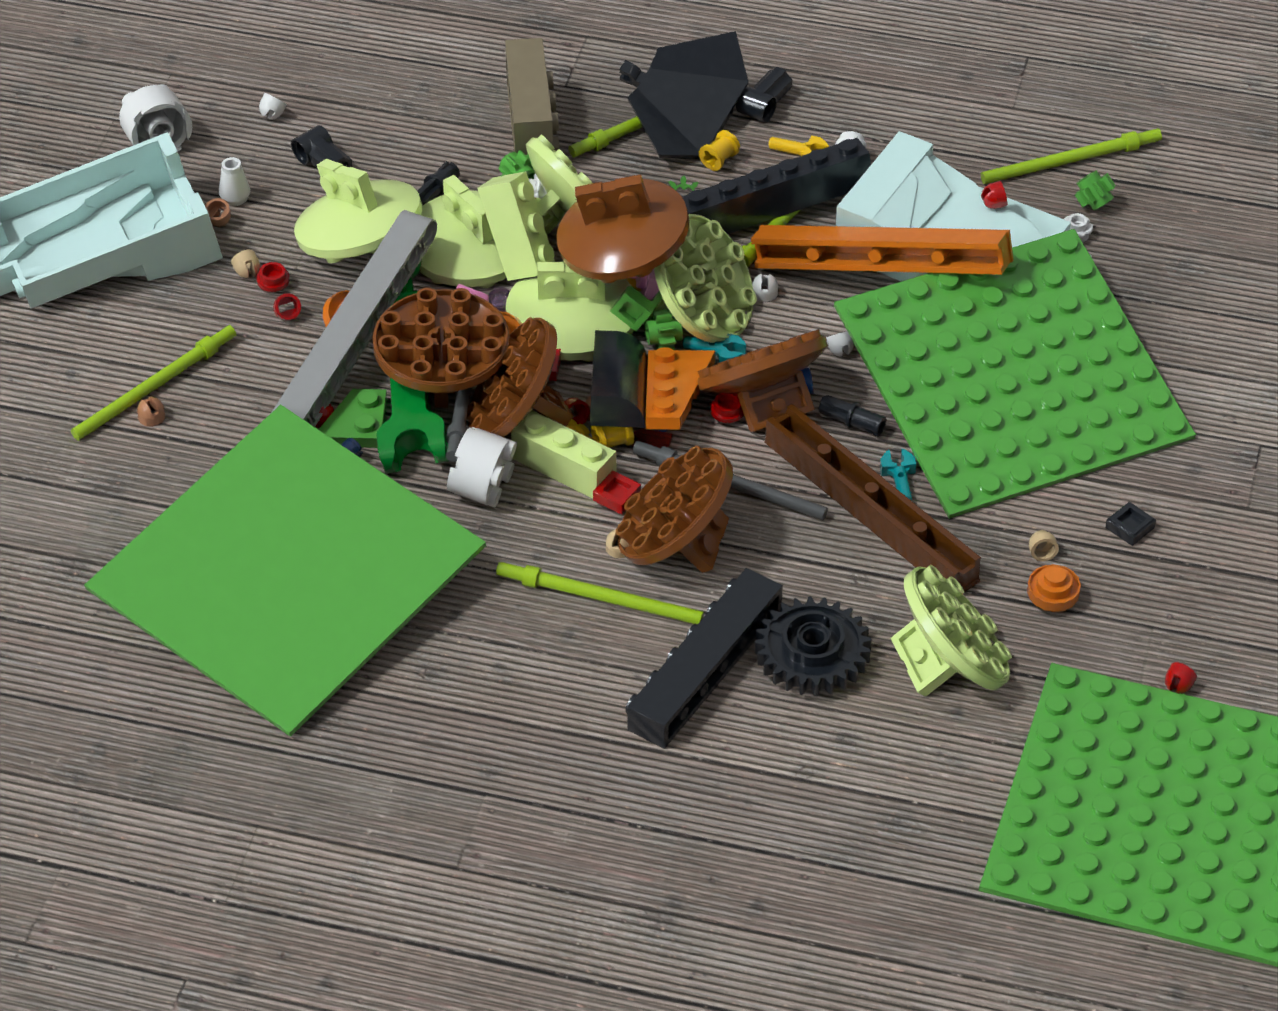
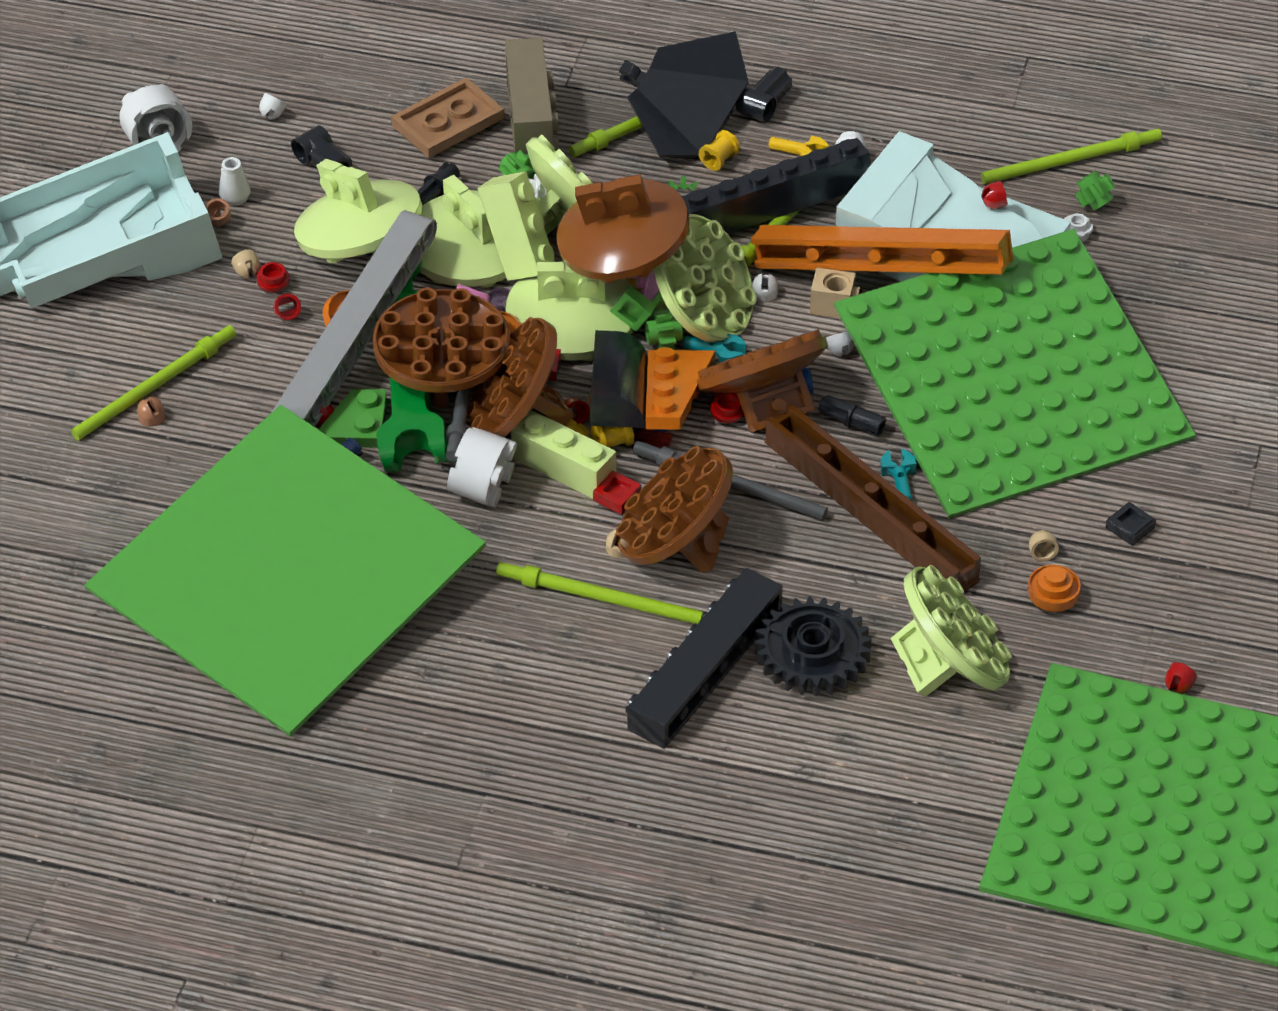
none -> medium nougat plate [391,77,505,158]
none -> tan brick [810,267,861,318]

